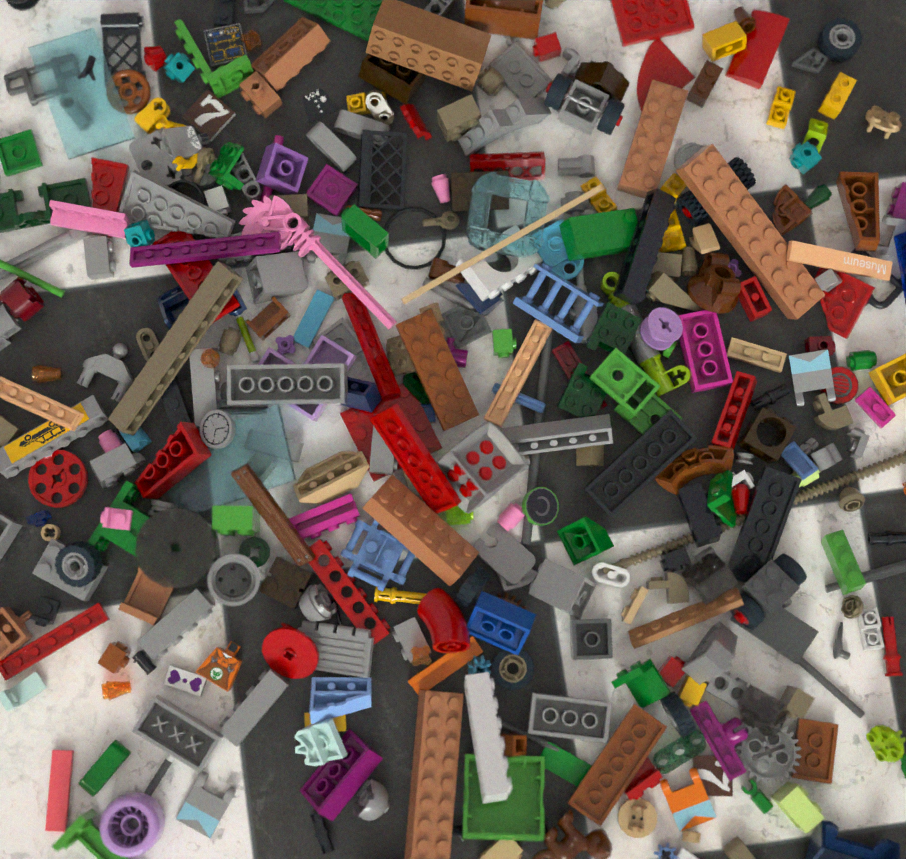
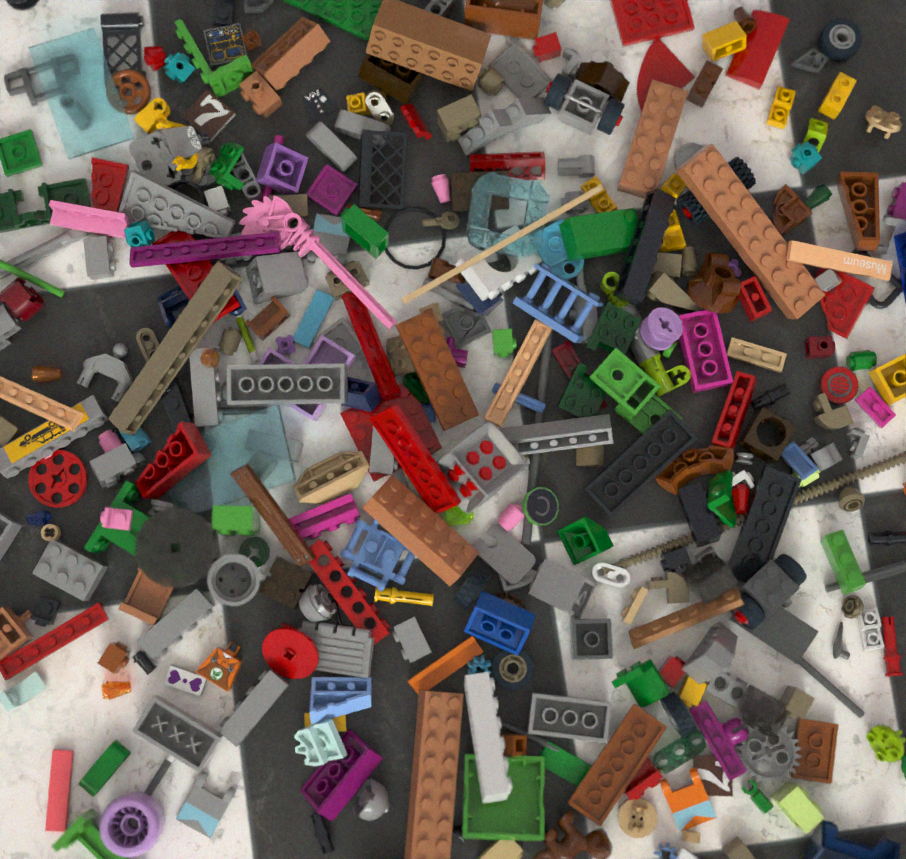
black wheel [55,541,102,587] -> none
black bar [77,55,96,81] -> none
light grey tile [200,410,236,449] -> none
clear orange plate [411,645,431,666] -> none
red brick [417,588,471,653] -> none
tan slope [689,223,720,254] -> none
light grey flag [789,349,836,406] -> none

